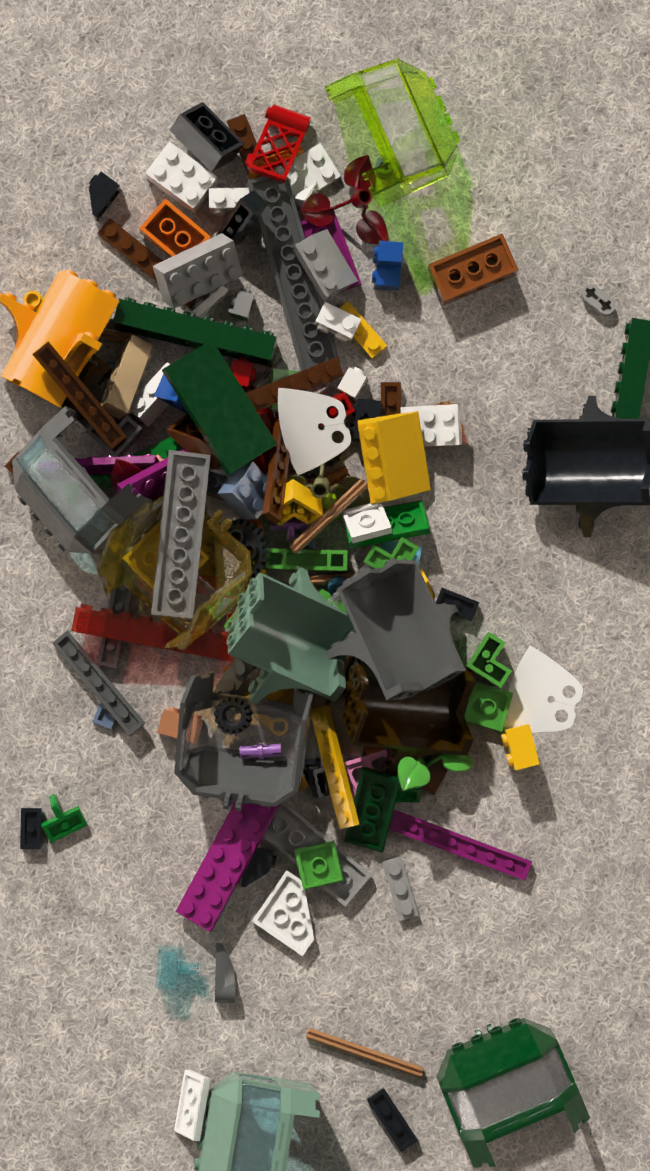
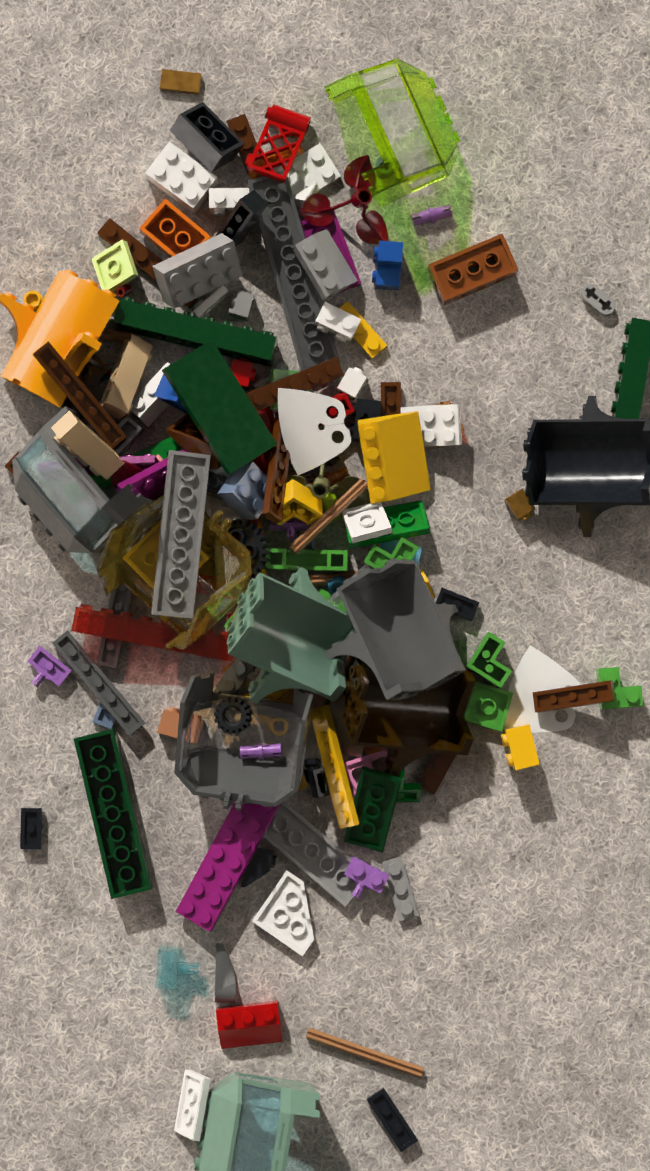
green plate [41,794,88,843] -> none
black slope [89,172,122,221] -> none
bright green plate [294,840,344,890] -> none
magenta plate [390,809,532,881] -> none
bright green plant [398,753,474,791] -> none
dark green windscreen [436,1018,590,1168] -> none
none -> medium lavender plate [27,646,72,688]
none -> tan brick [51,411,124,480]
none -> dark green brick [73,729,153,899]
none -> yellowish green plate [92,240,138,292]
none -> dark red arm [116,284,133,297]
none -> pearl gold tile [160,69,202,95]
none -> red slope [216,1000,283,1049]
none -> medium lavender plate [344,856,390,899]
none -> medium lavender pin [411,204,453,226]
none -> pearl gold brick [504,488,536,521]
none -> reddish brown plate [533,680,615,713]
none -> bright green brick [596,667,643,710]

